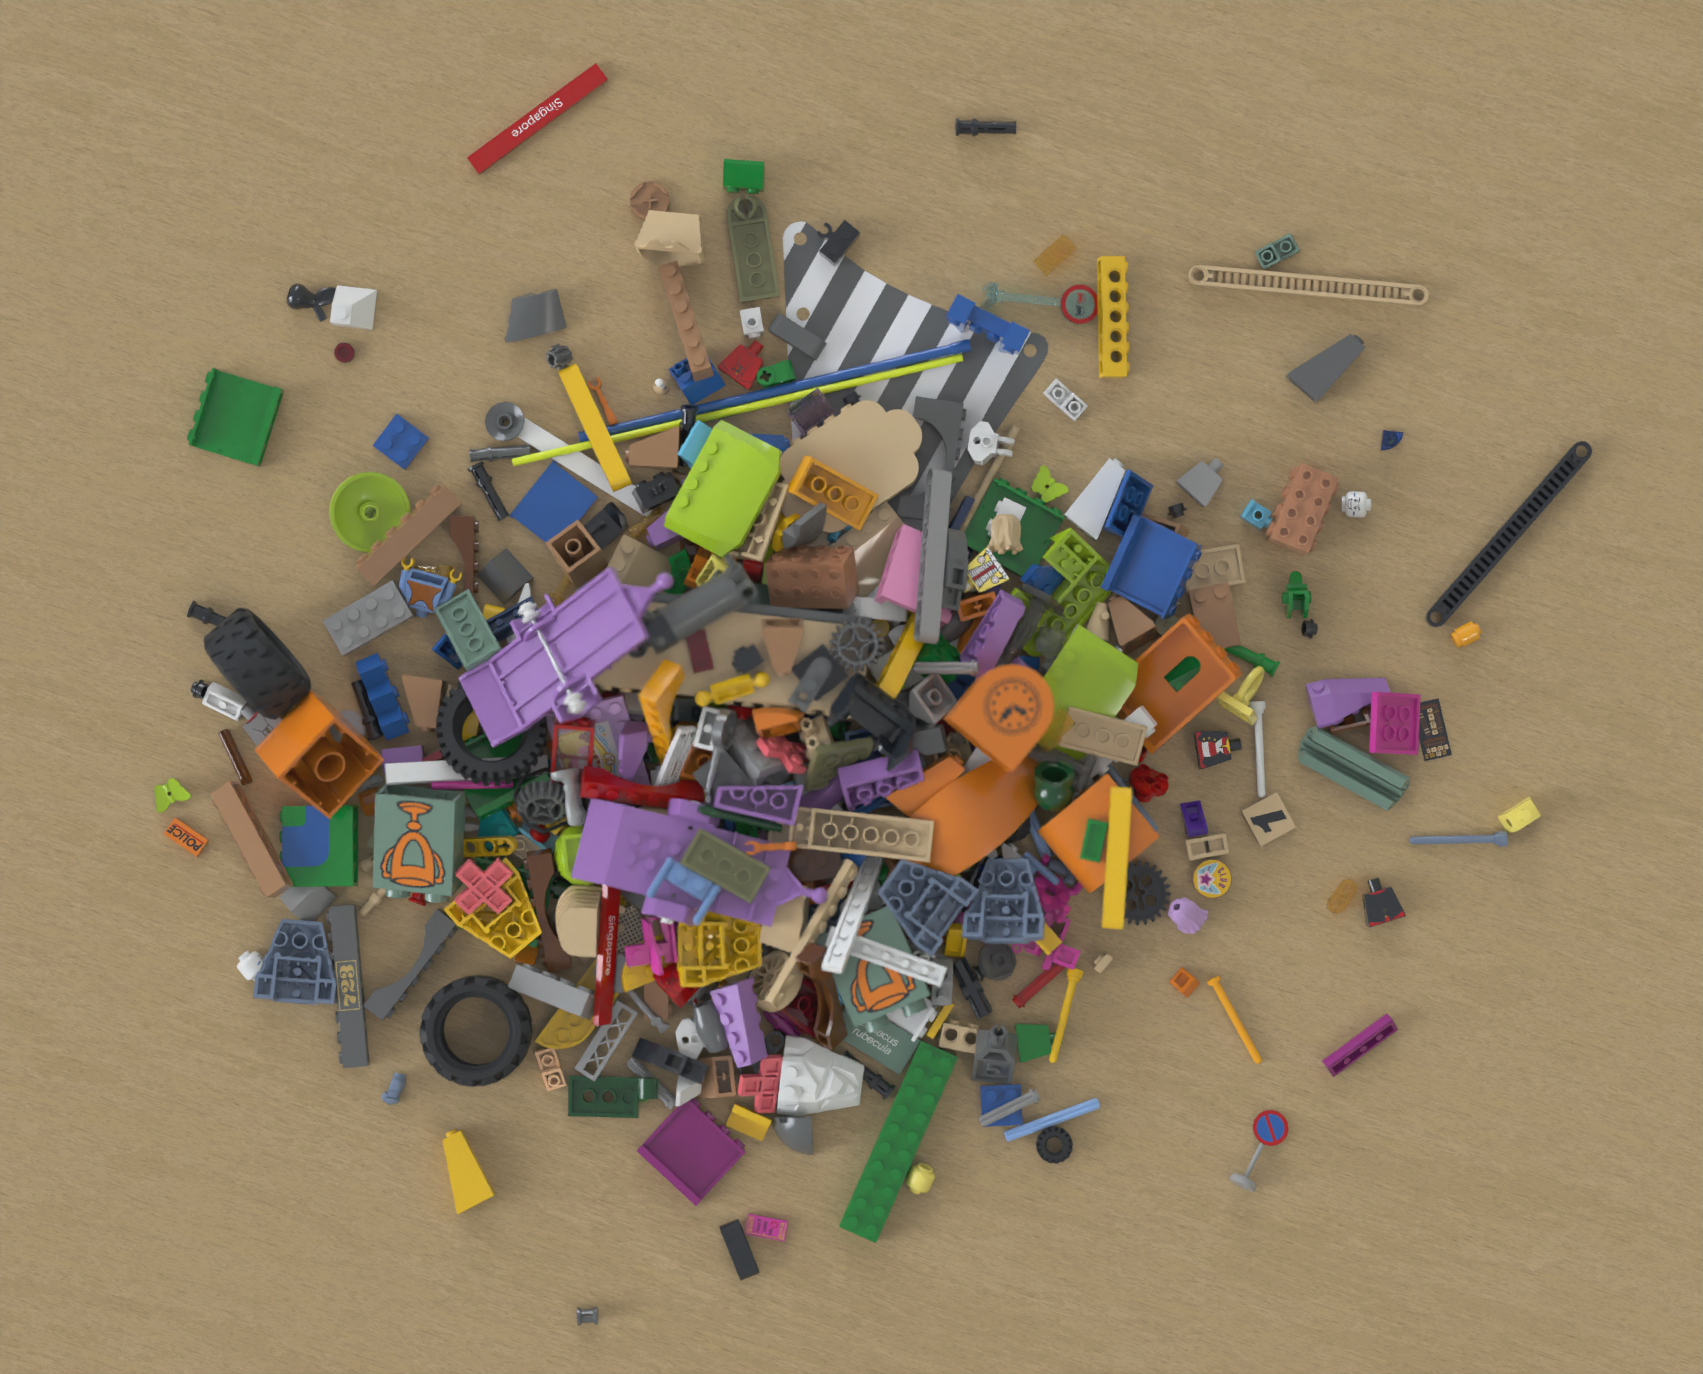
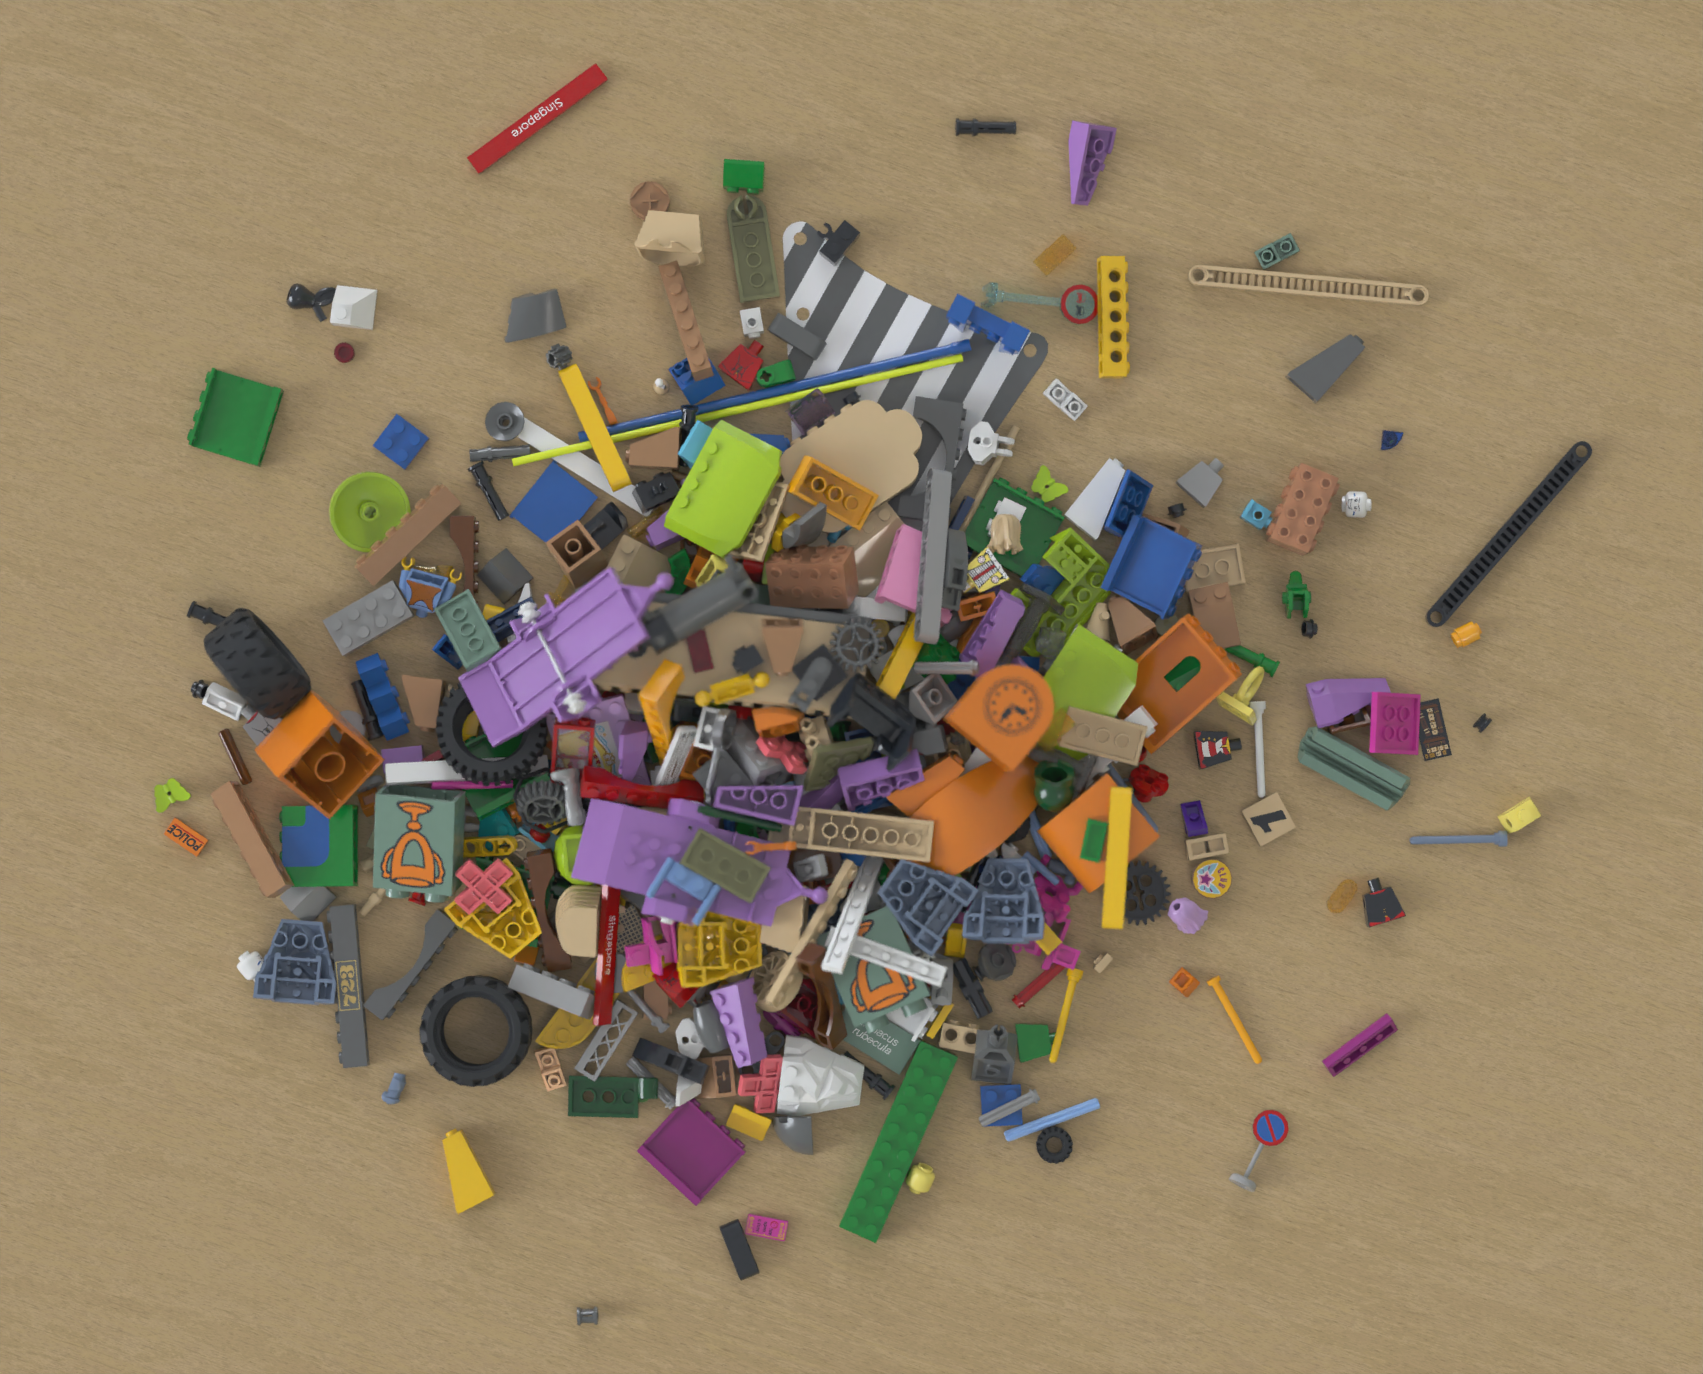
none -> light grey slope [793,854,828,883]
none -> medium lavender wedge [1069,120,1117,206]
none -> black bush [1473,713,1492,733]

